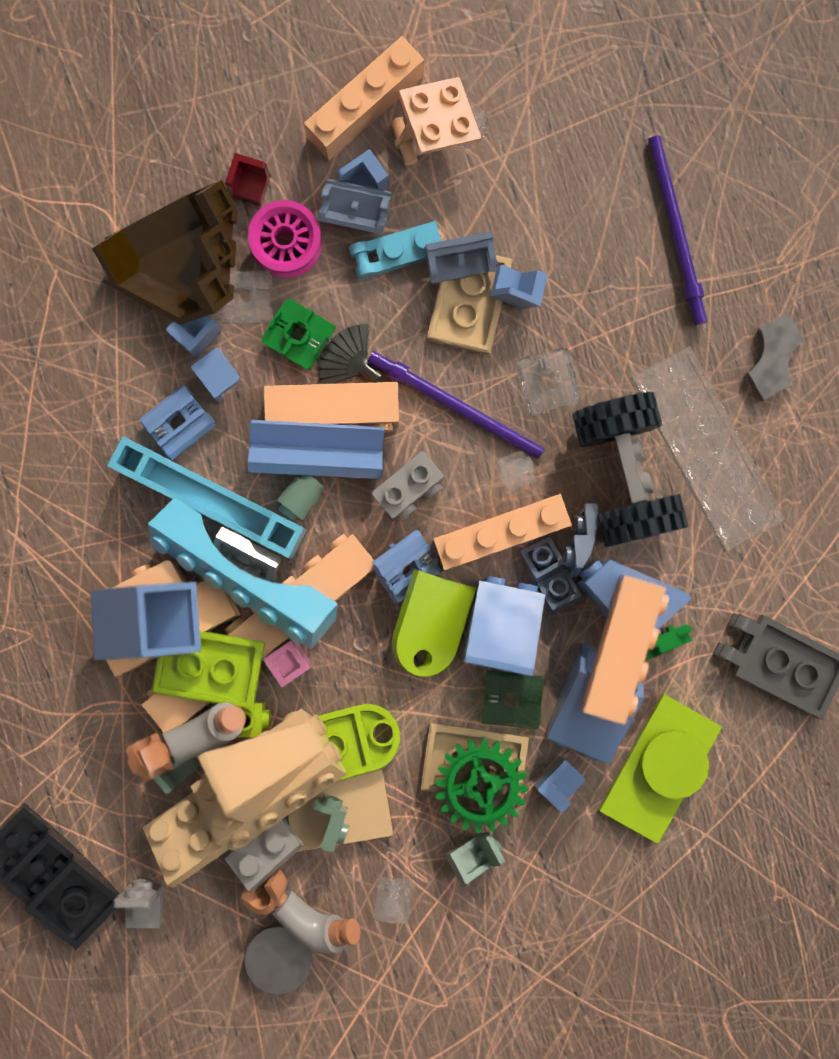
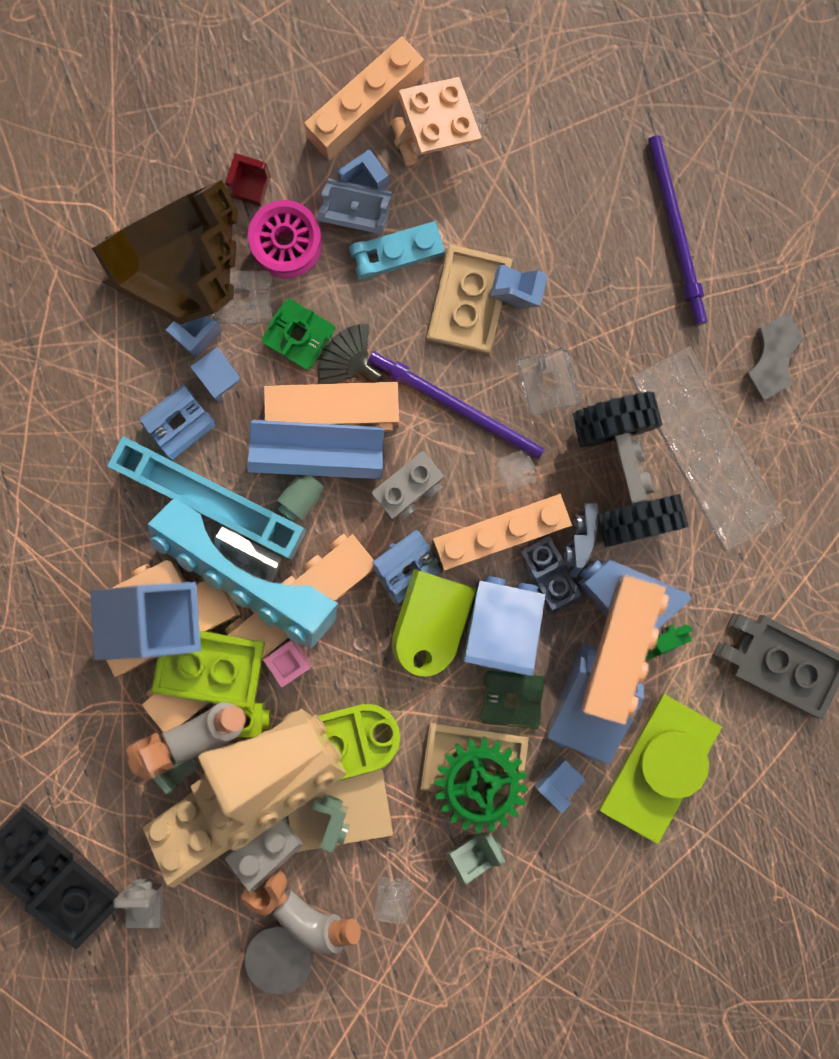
sand blue hinge [424,231,497,284] -> none

